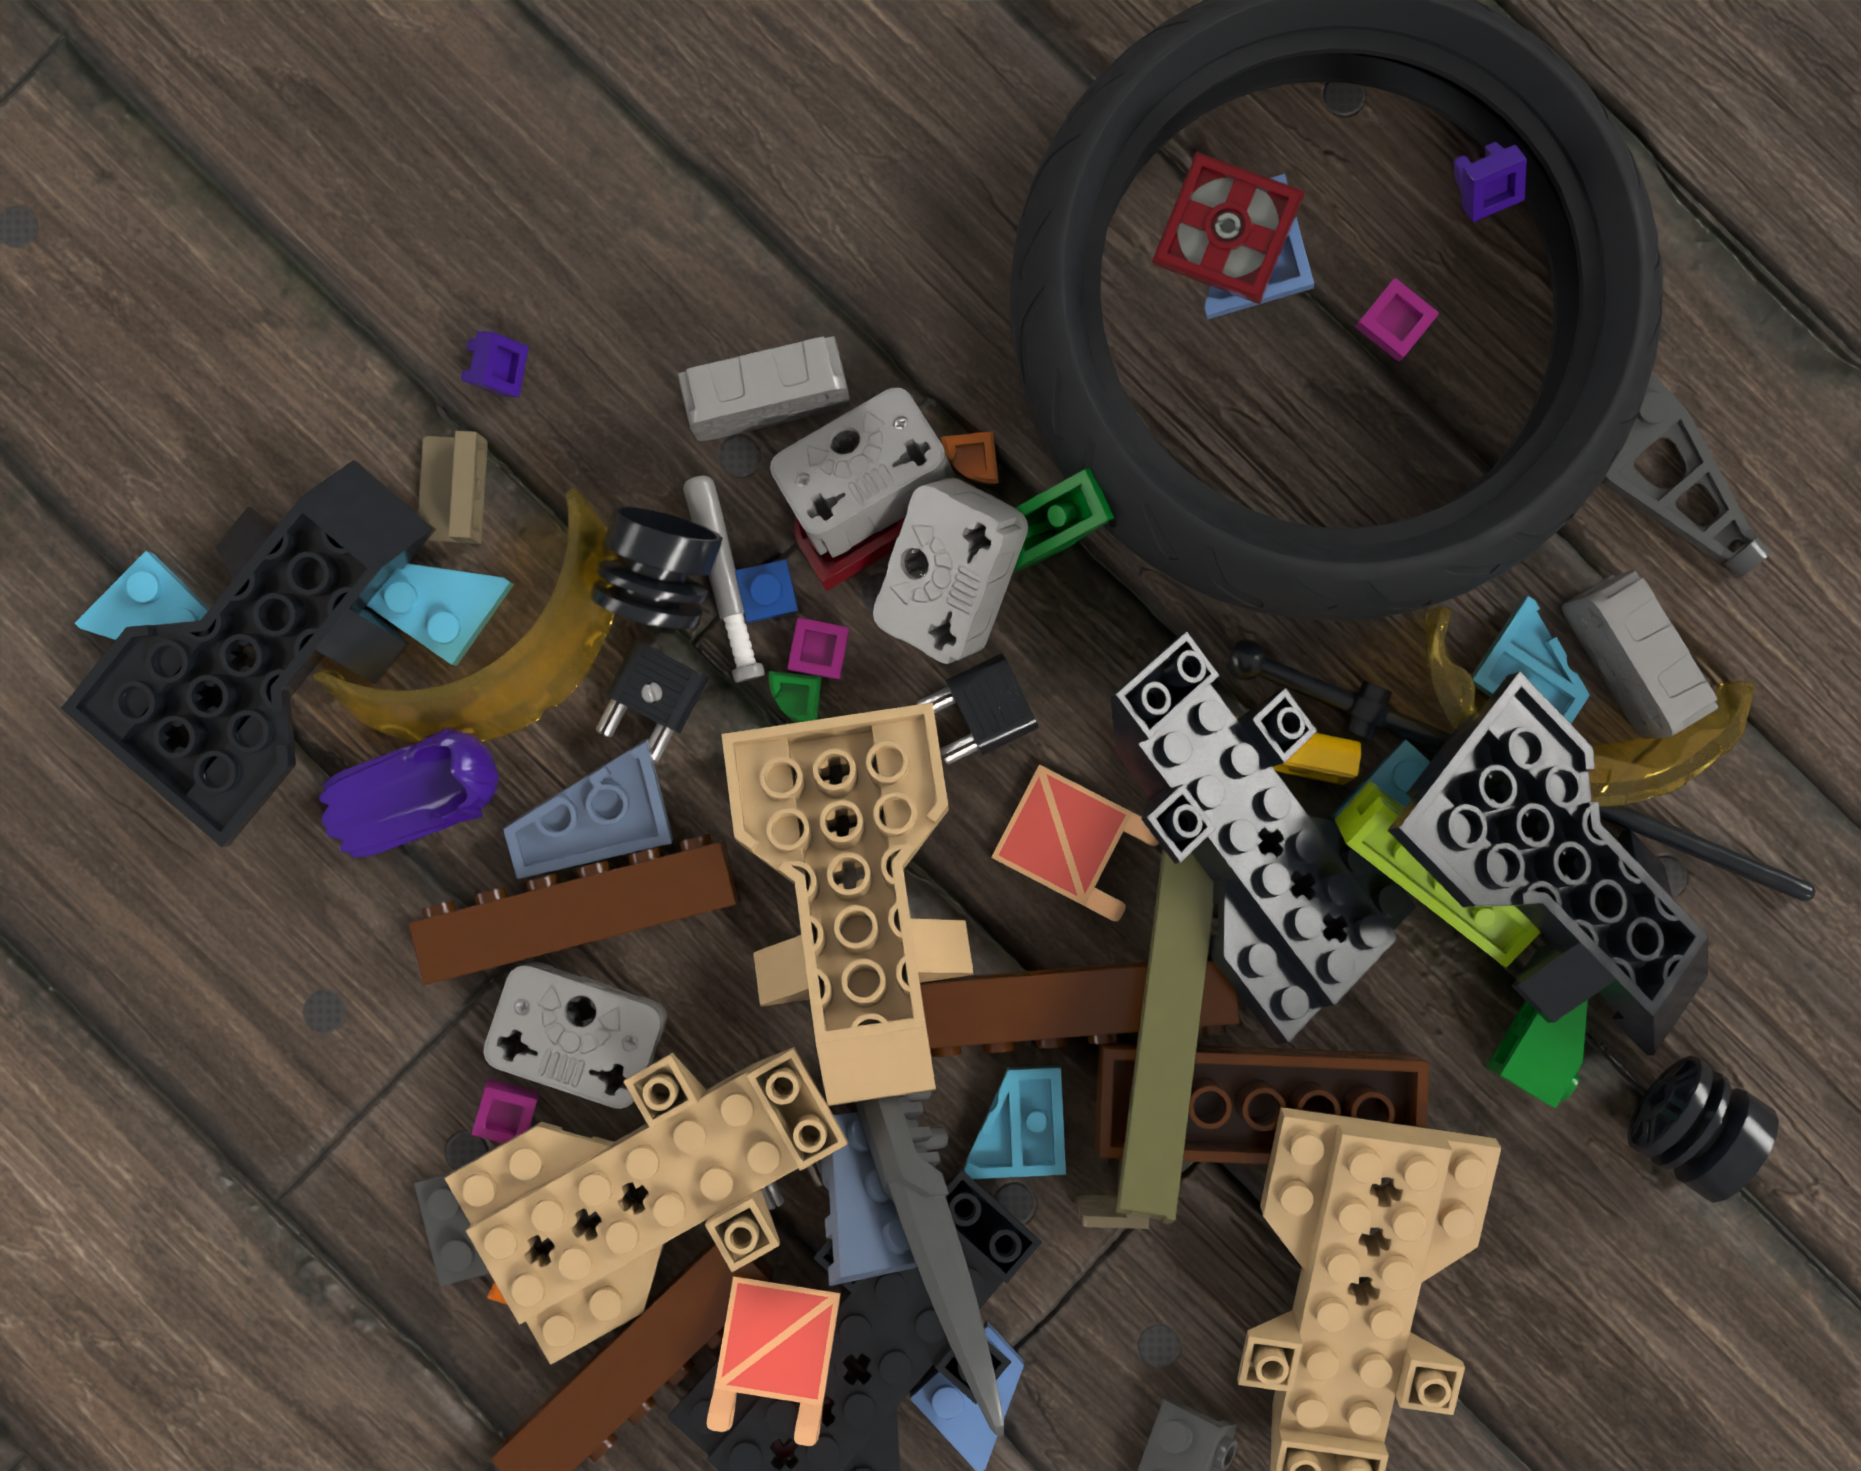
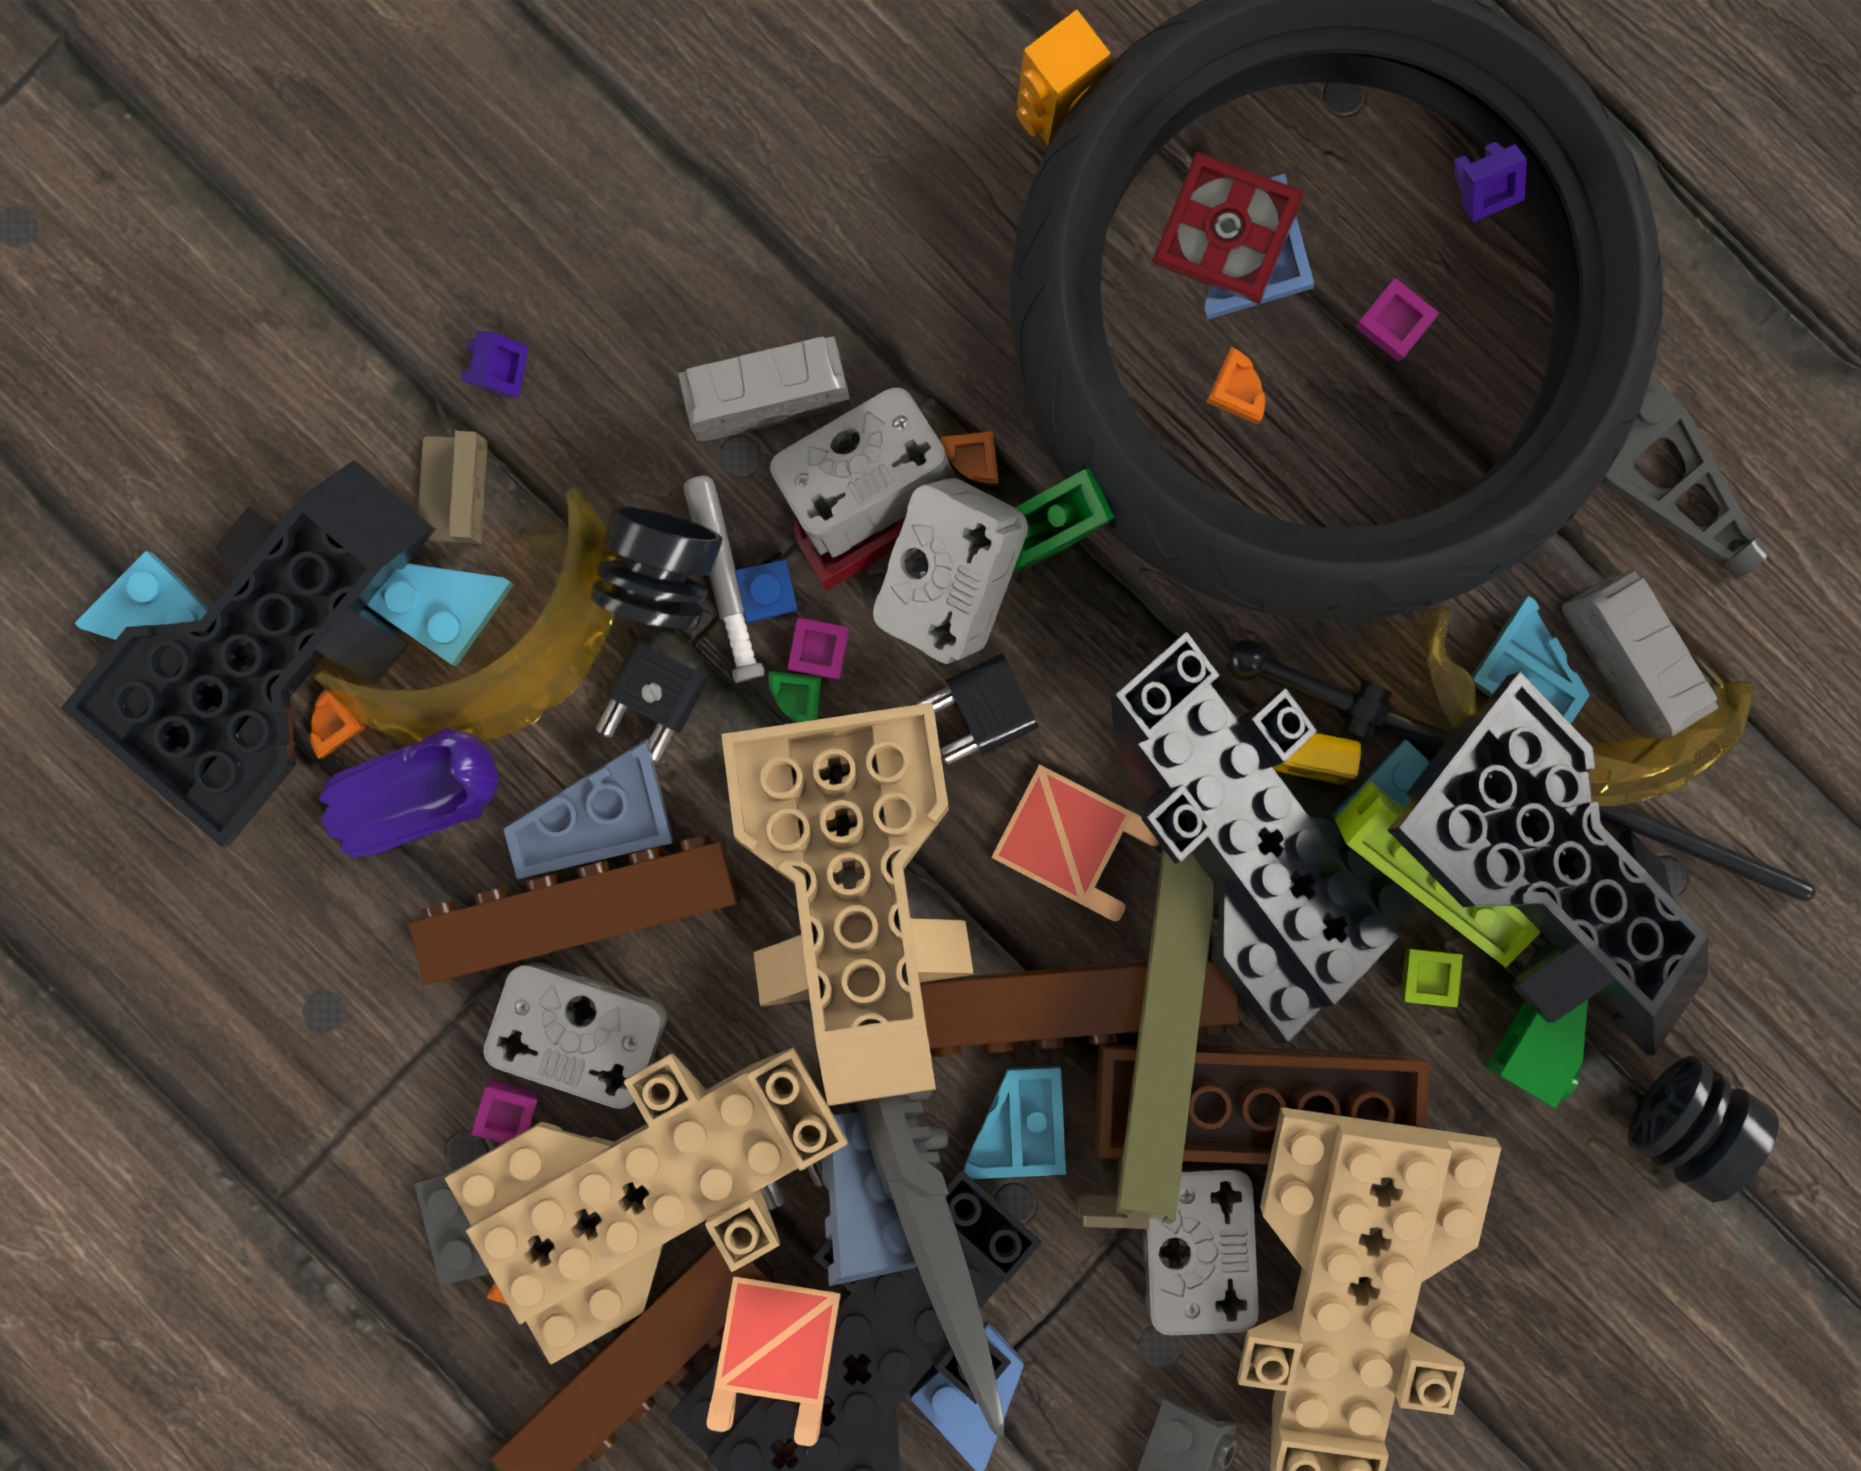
none -> orange tile [310,685,366,759]
none -> light orange arch [1016,10,1111,146]
none -> light grey axle [1142,1162,1259,1335]
none -> orange tile [1206,347,1266,425]
none -> lime plate [1400,947,1463,1008]

